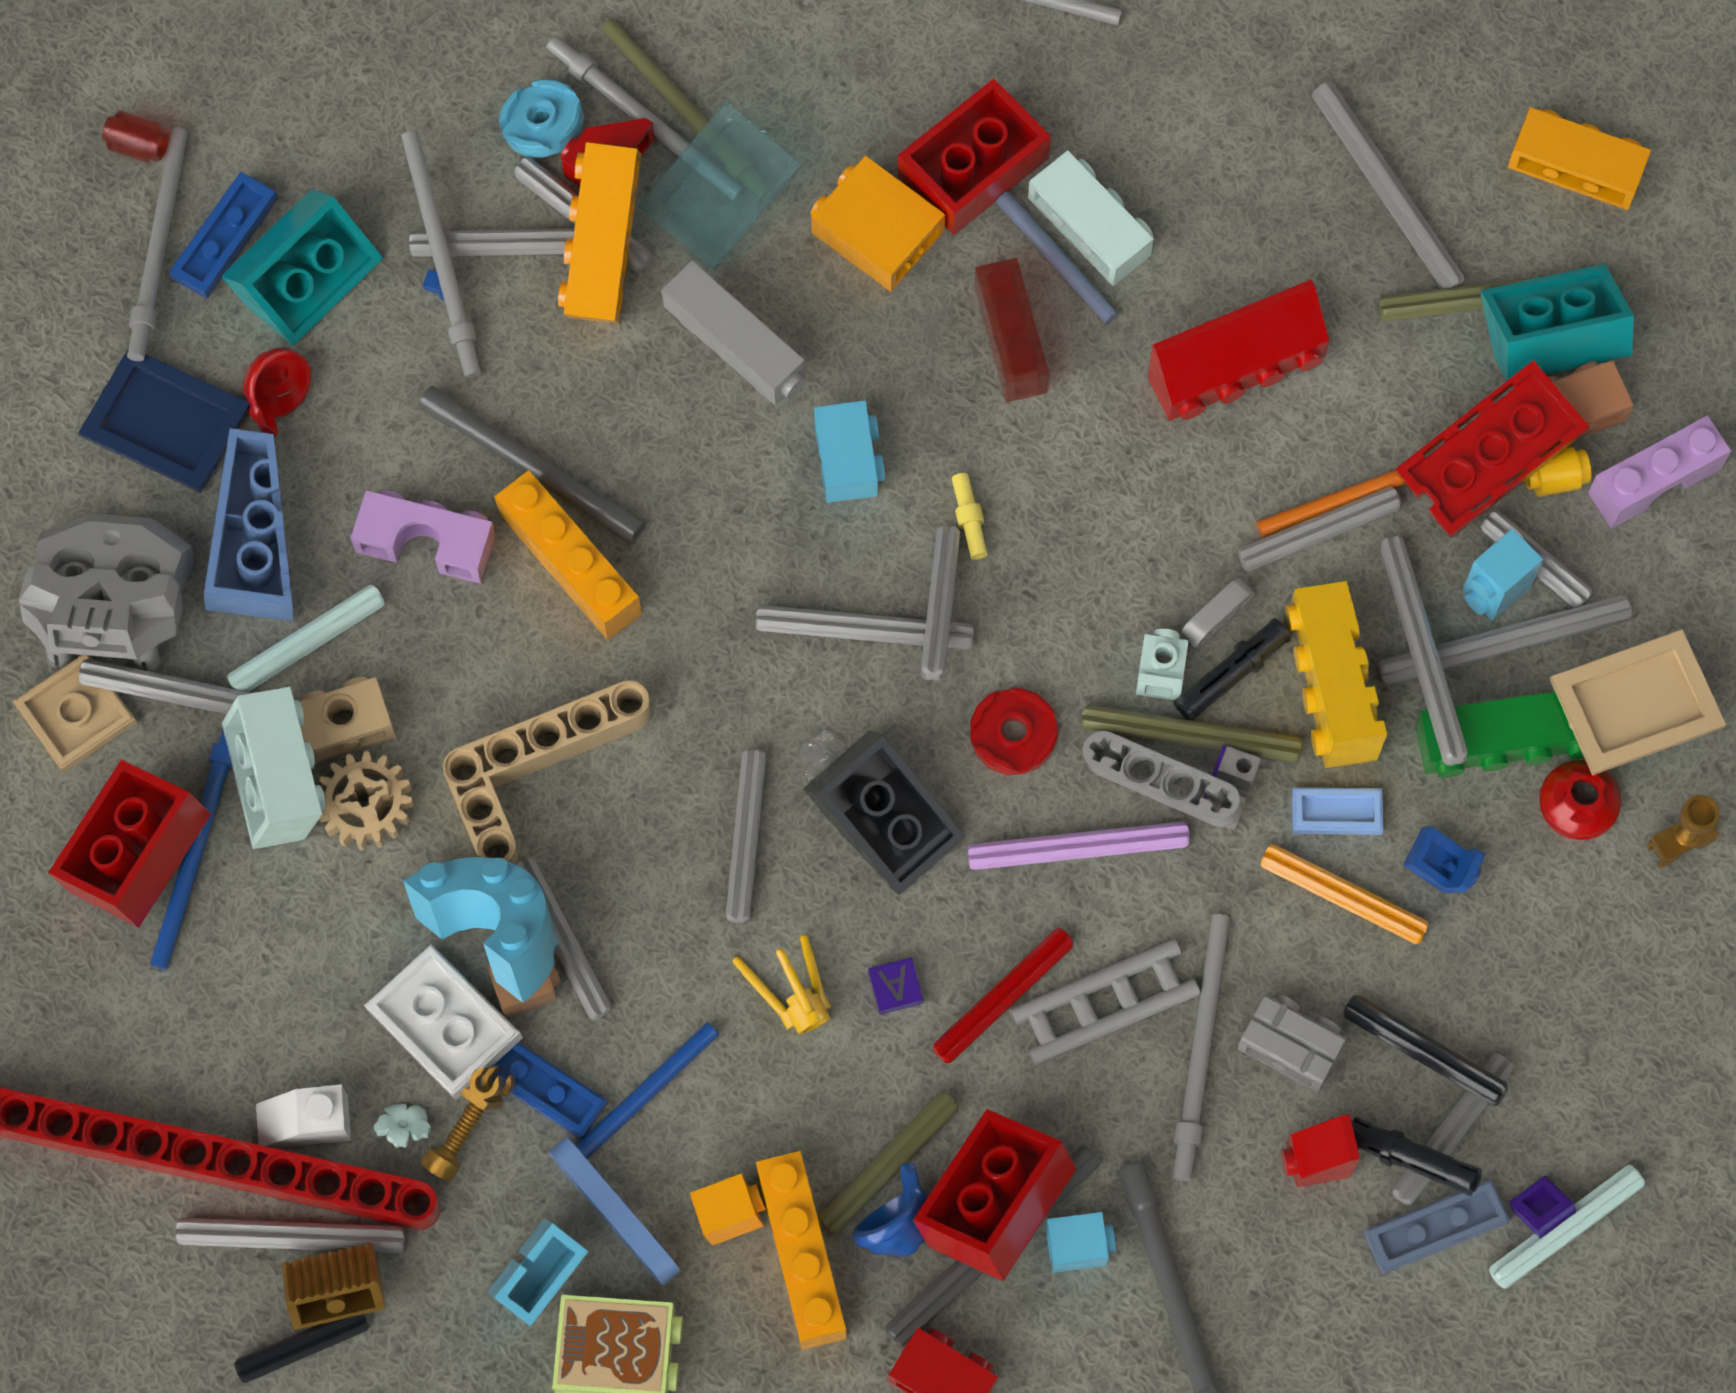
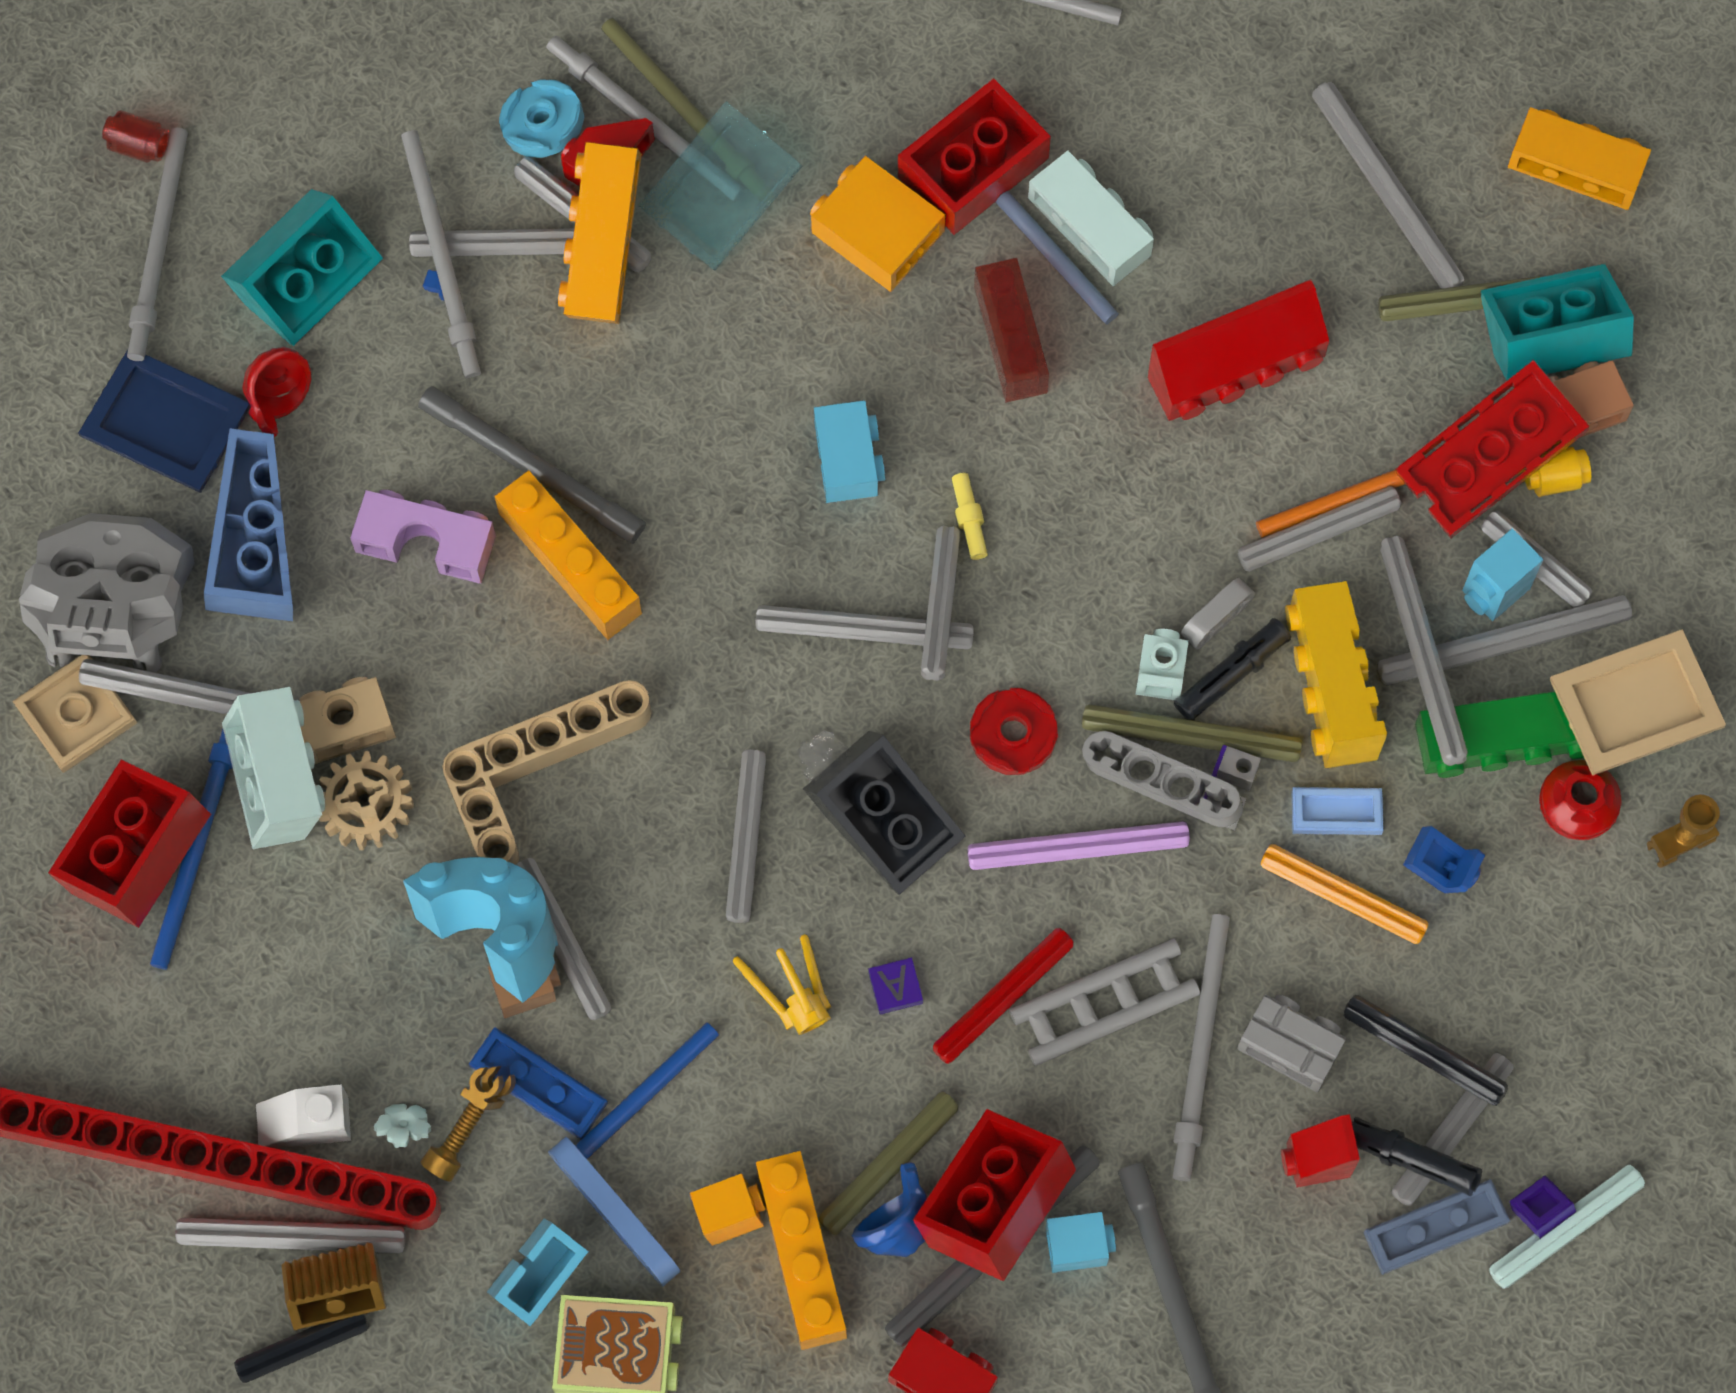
blue plate [169,171,278,299] -> none
light aqua axle [227,584,385,692] -> none
white tile [364,944,523,1100] -> none
light grey brick [661,261,806,406] -> none
lavender arch [1588,415,1731,529] -> none

